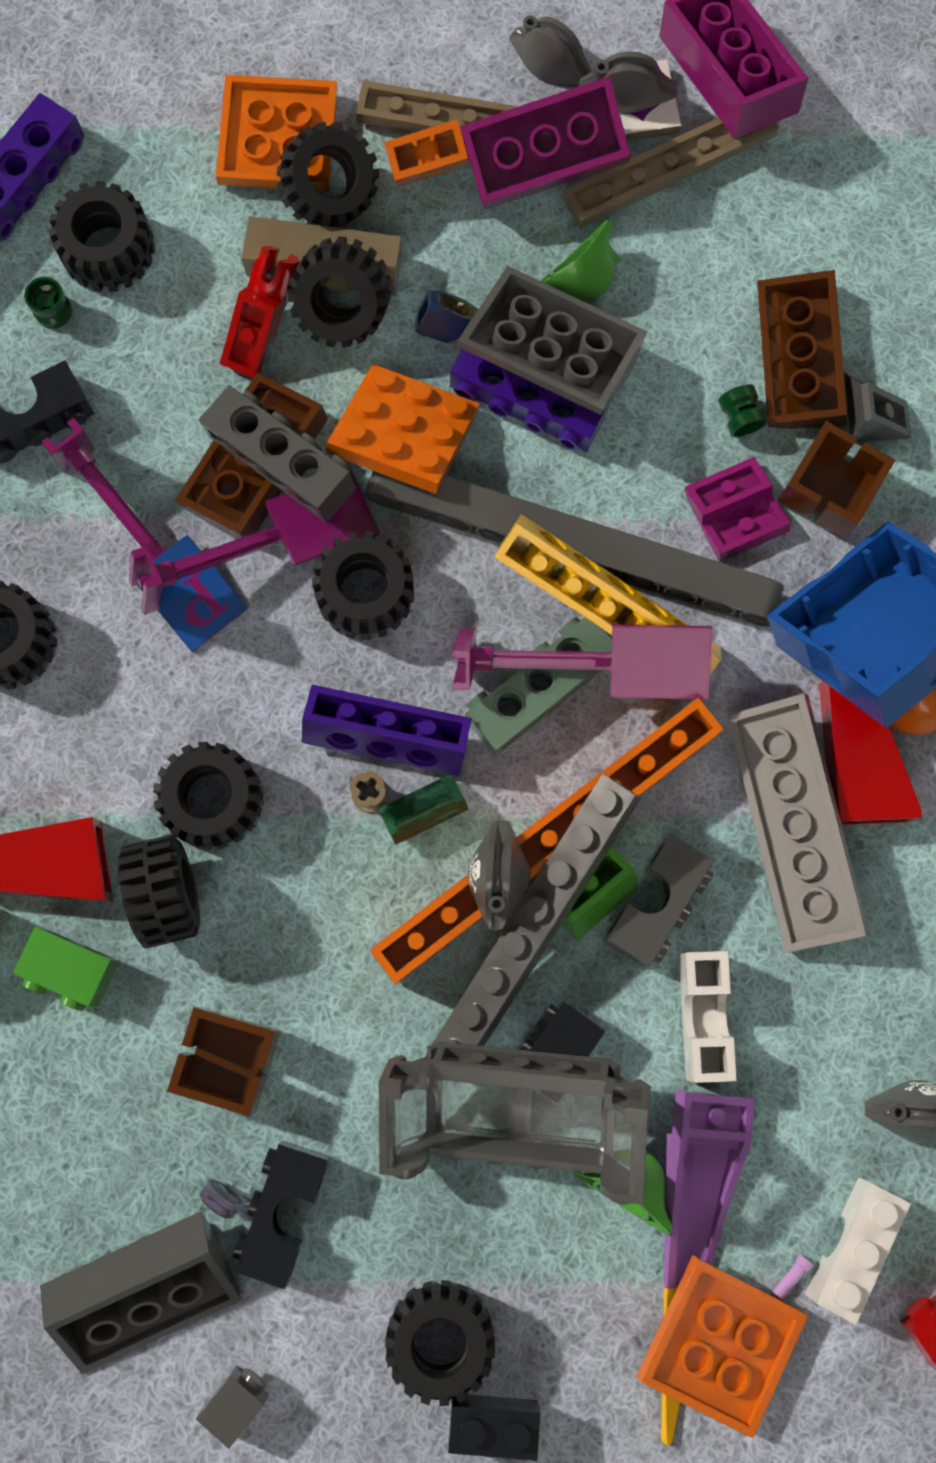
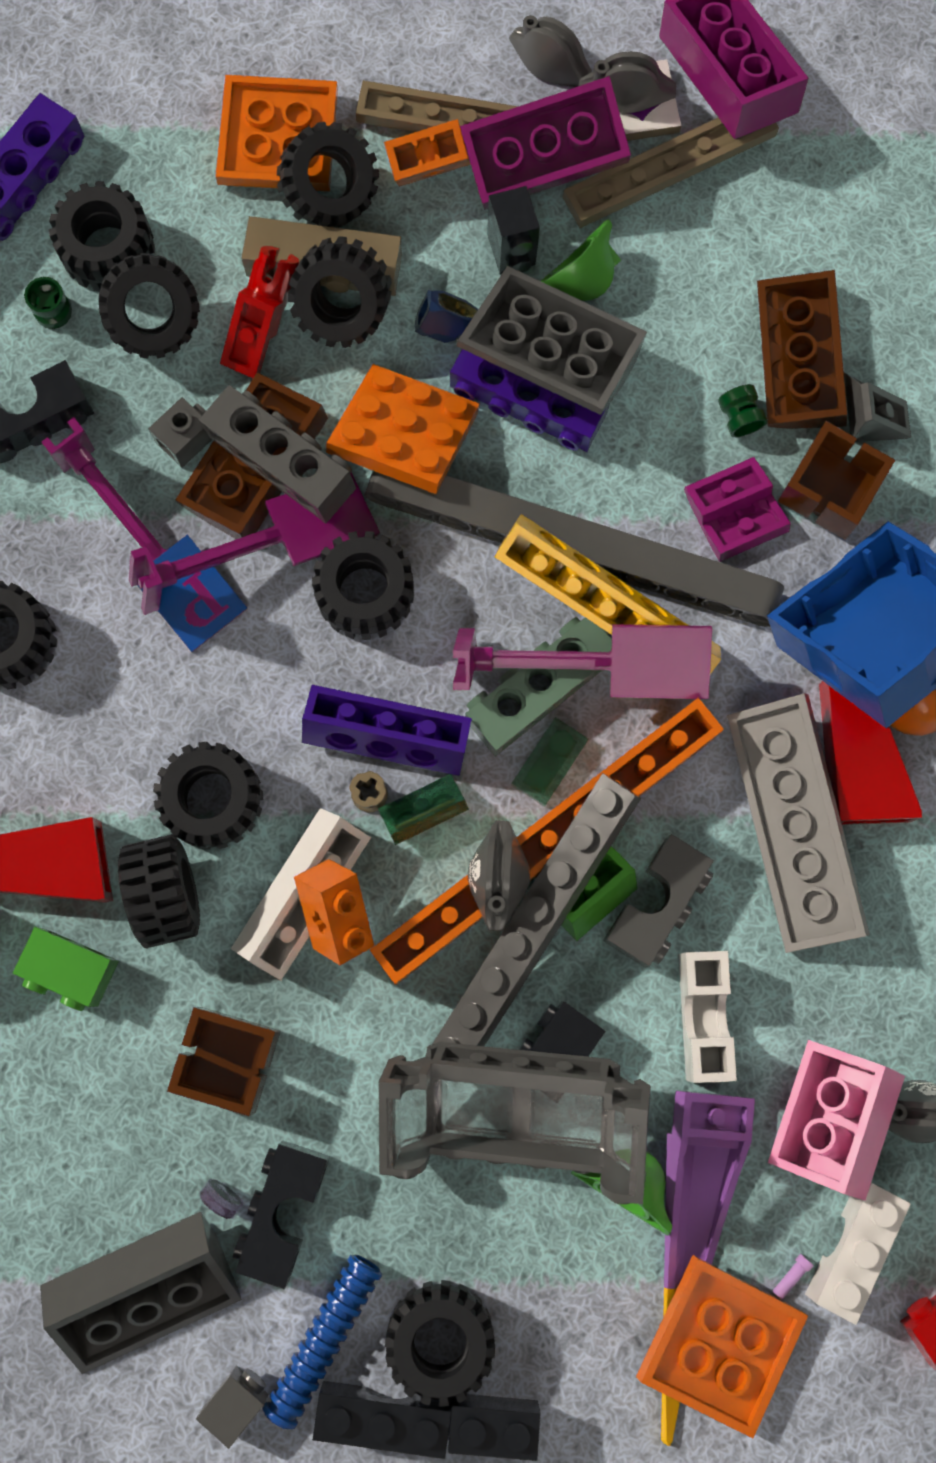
none -> black tyre [98,253,200,359]
none -> dark grey brick [148,397,212,468]
none -> white brick [231,808,371,981]
none -> blue piece [262,1254,382,1430]
none -> orange brick [294,859,374,966]
none -> black arch [312,1381,451,1459]
none -> black brick [487,186,540,274]
none -> clear green plate [511,717,589,807]
none -> bright pink brick [768,1040,905,1201]

